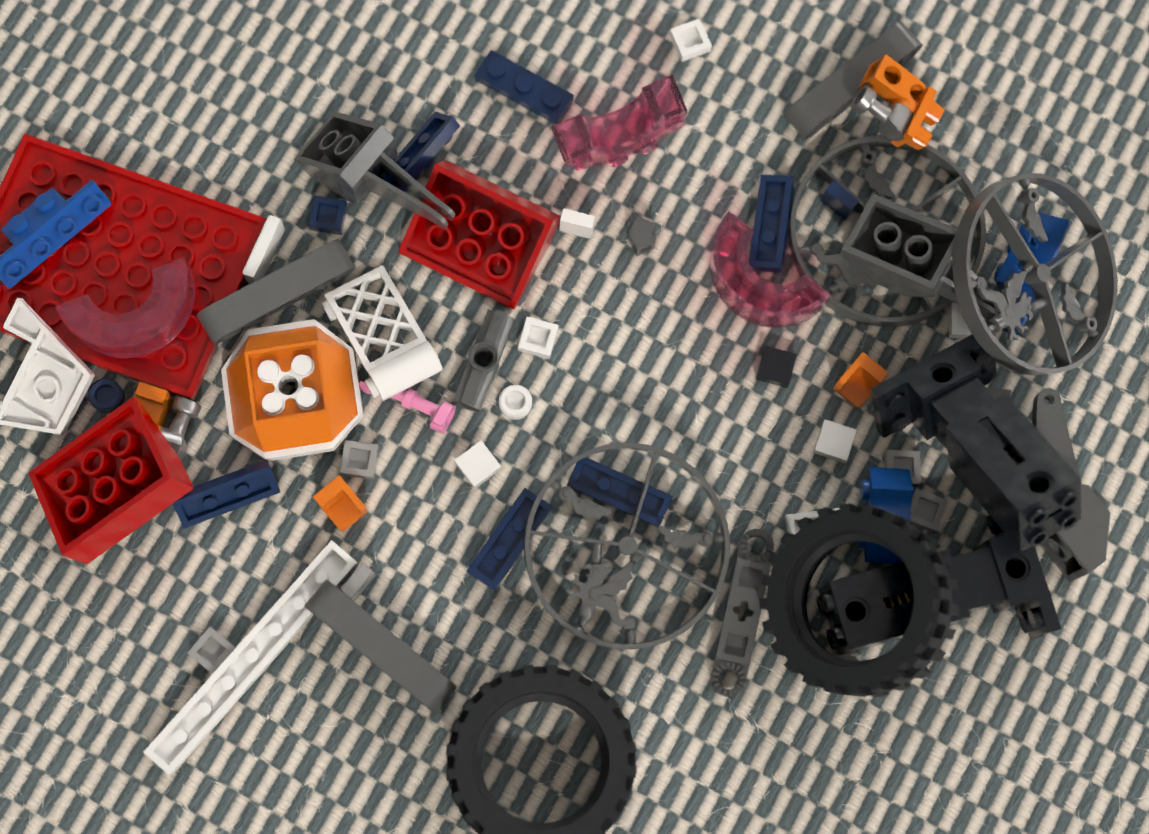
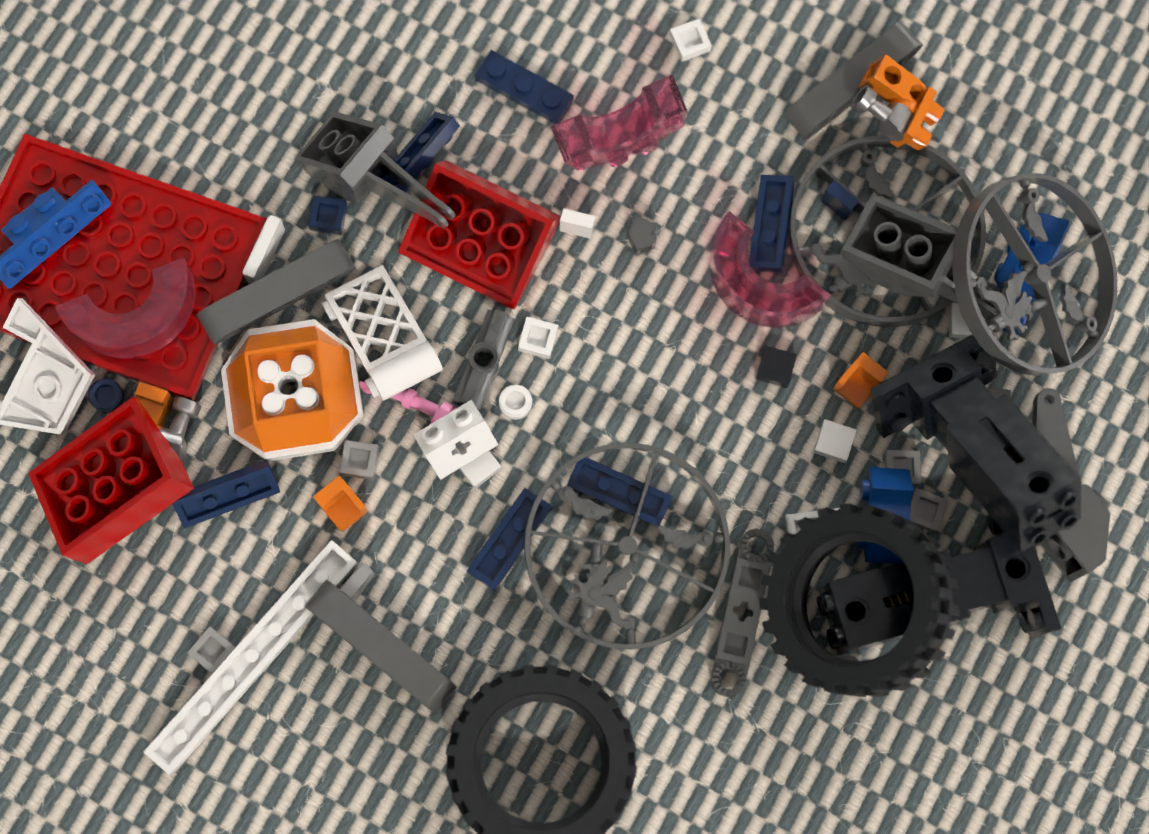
none -> white brick [413,400,499,480]

